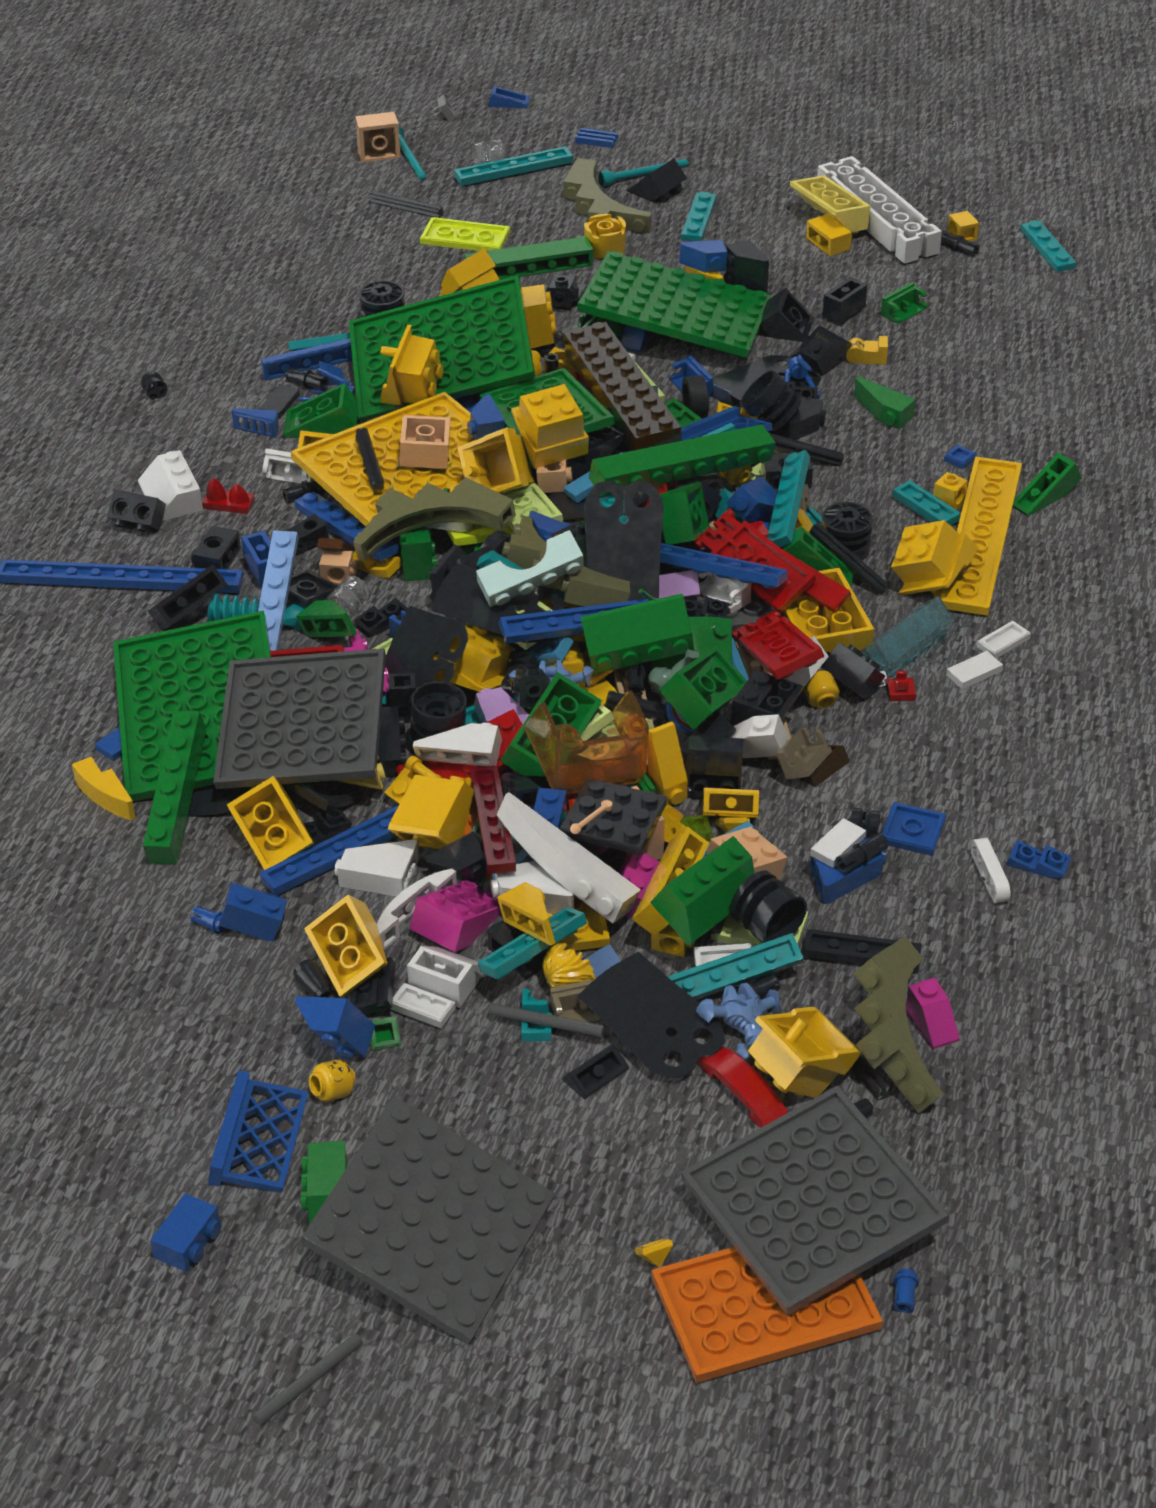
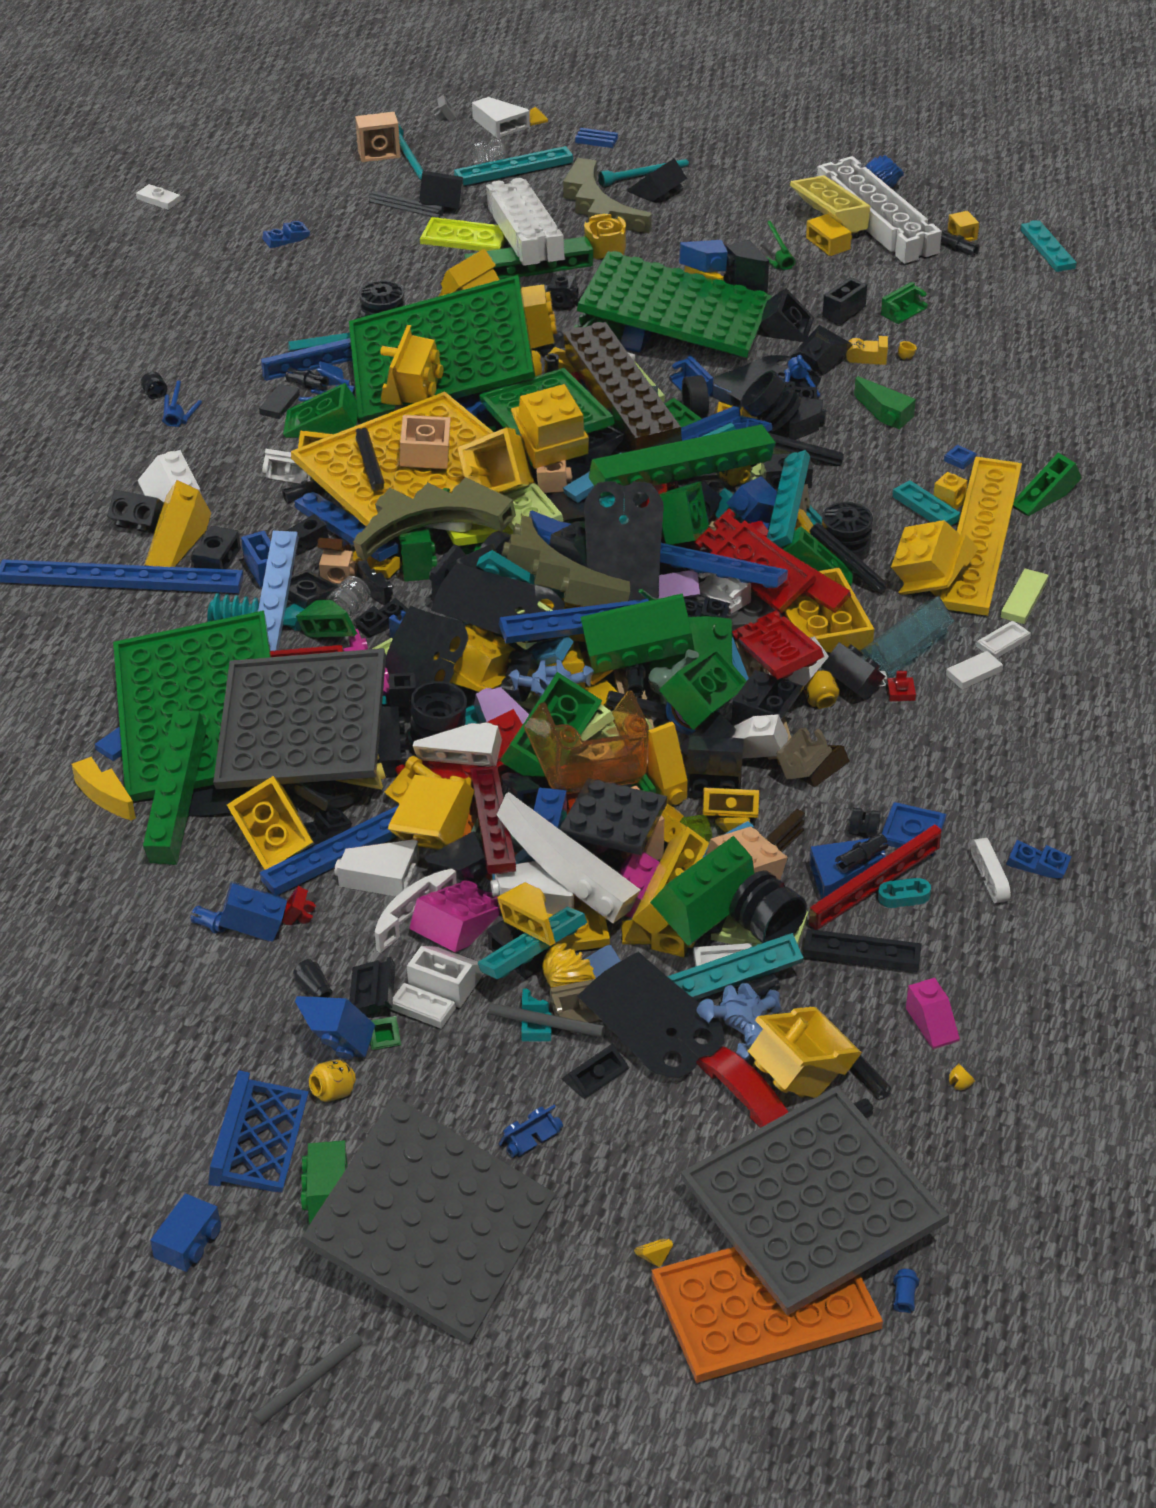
black brick [148,564,228,631] -> none
red tile [202,477,255,514] -> none
blue slope [232,408,279,438] -> none
yellow slope [304,895,387,998] -> none
blue slope [467,394,505,440] -> none
light aqua arch [476,530,584,607] -> none
blue slope [488,86,530,108] -> none
black brick [511,665,550,707] -> none
light nougat hinge [570,800,612,834] -> none
teal plate [681,192,717,242] -> none
white tile [810,818,866,868] -> none
olive arch [853,936,943,1114] -> none
none -> white plate [136,184,181,210]
none -> yellow wedge [144,480,211,567]
none -> blue plant [162,380,202,427]
none -> blue slope [262,221,310,248]
none -> red tile [282,886,316,925]
none -> black slope [357,560,393,606]
none -> black slope [419,171,464,209]
none -> white slope [472,97,530,138]
none -> white brick [486,178,565,266]
none -> blue hinge [498,1105,563,1157]
none -> yellow slope [530,107,548,126]
none -> yellow slope [622,920,651,944]
none -> dark brown tile [765,809,805,852]
none -> green plant [766,221,796,270]
none -> red tile [809,824,942,930]
none -> blue hair [865,155,904,188]
none -> teal beam [878,878,931,908]
none -> yellow hinge [898,341,917,360]
none -> yellow hinge [949,1063,975,1090]
none -> yellowish green tile [1001,569,1048,624]

